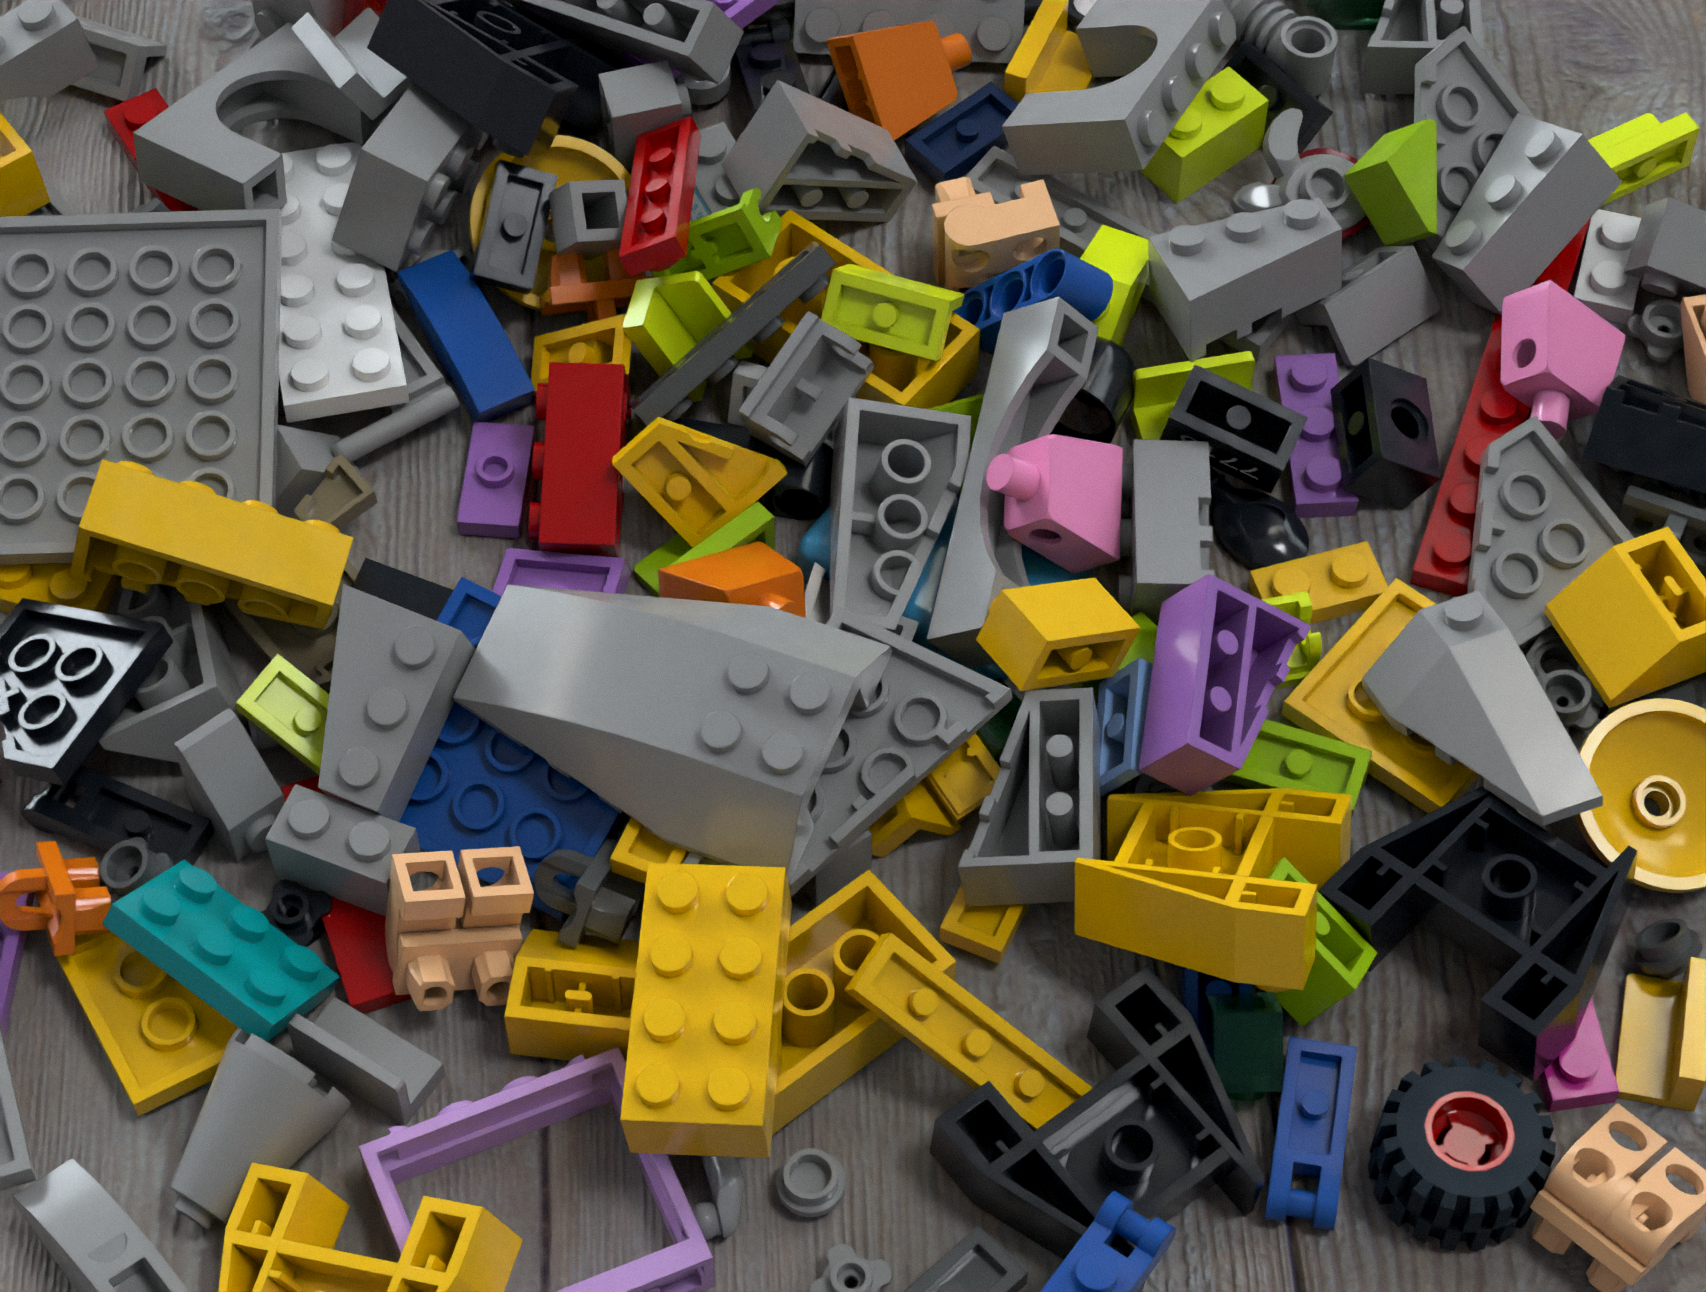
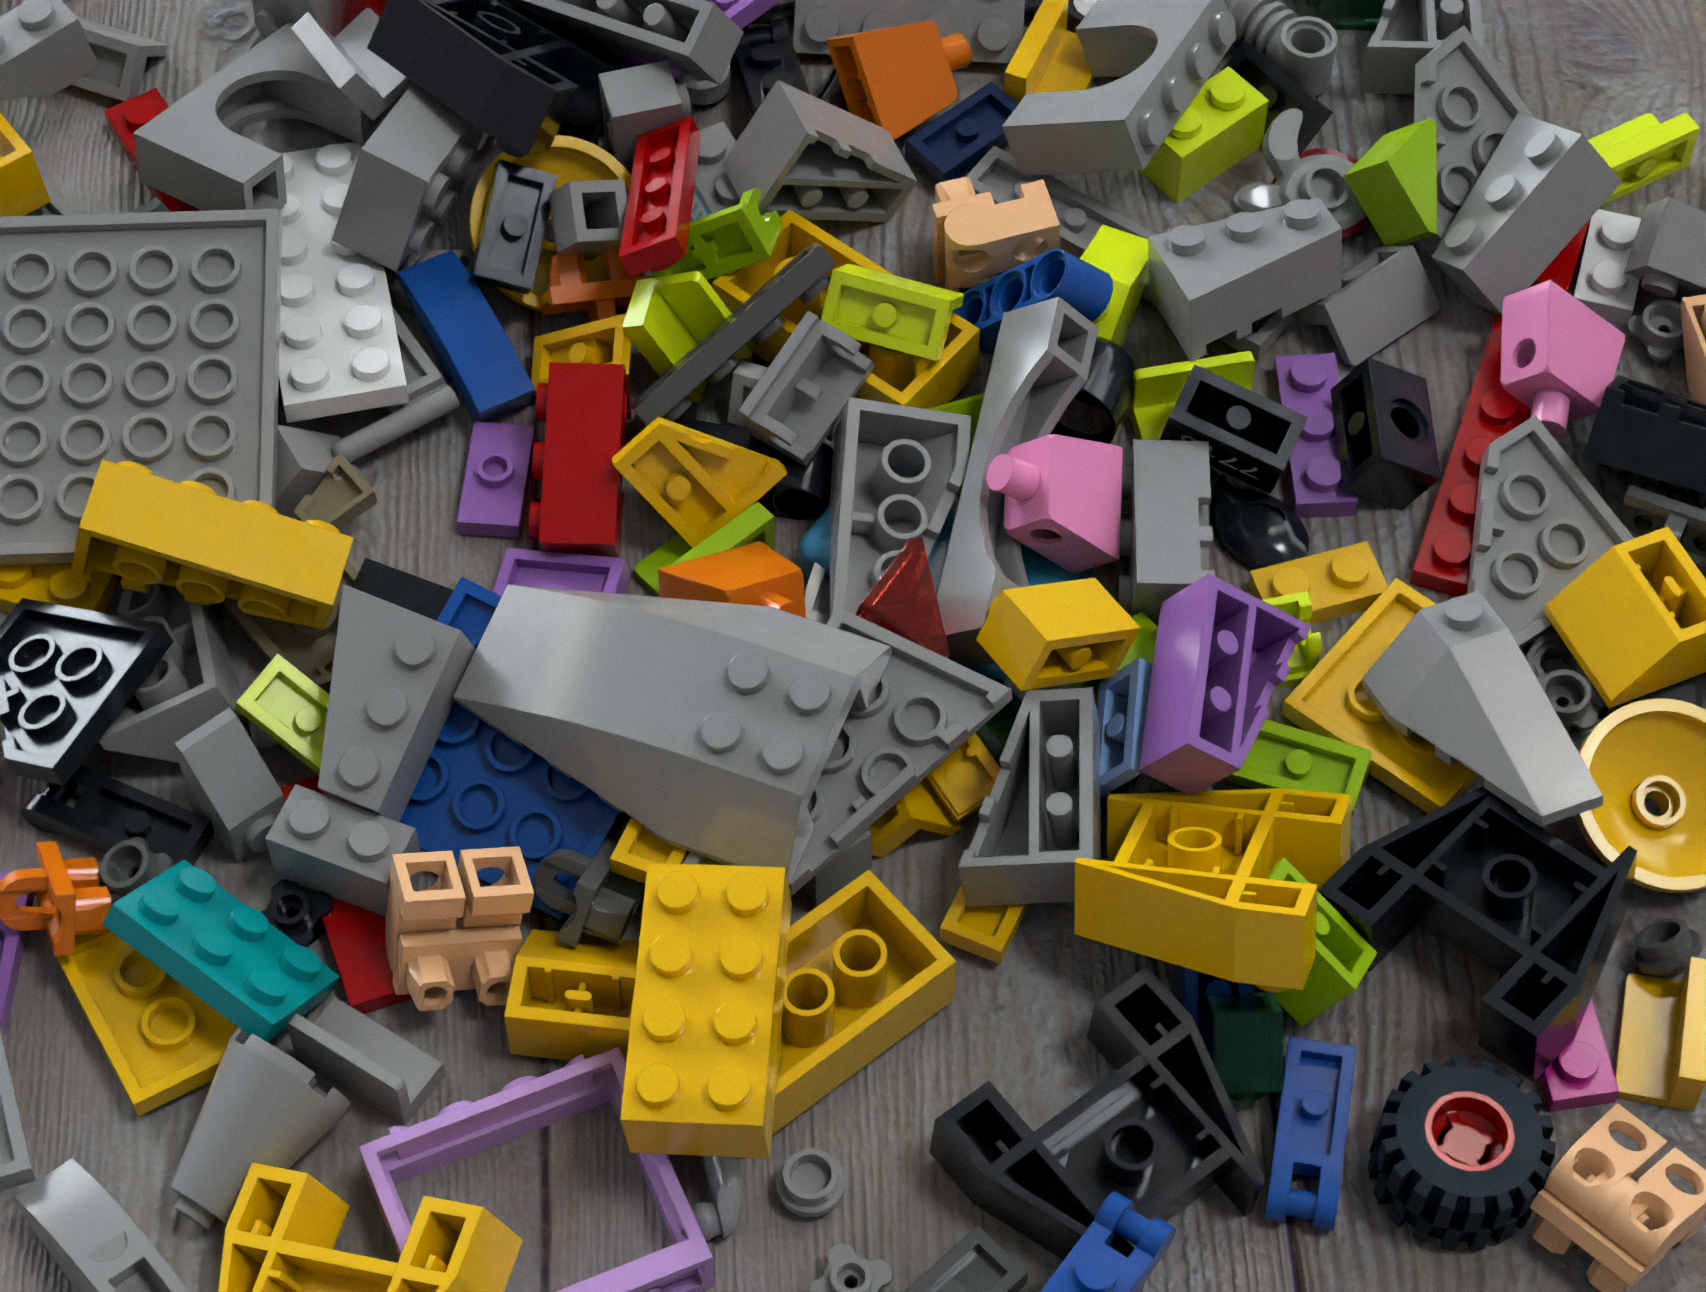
yellow plate [844,932,1093,1132] -> none
none -> clear red slope [855,537,950,659]

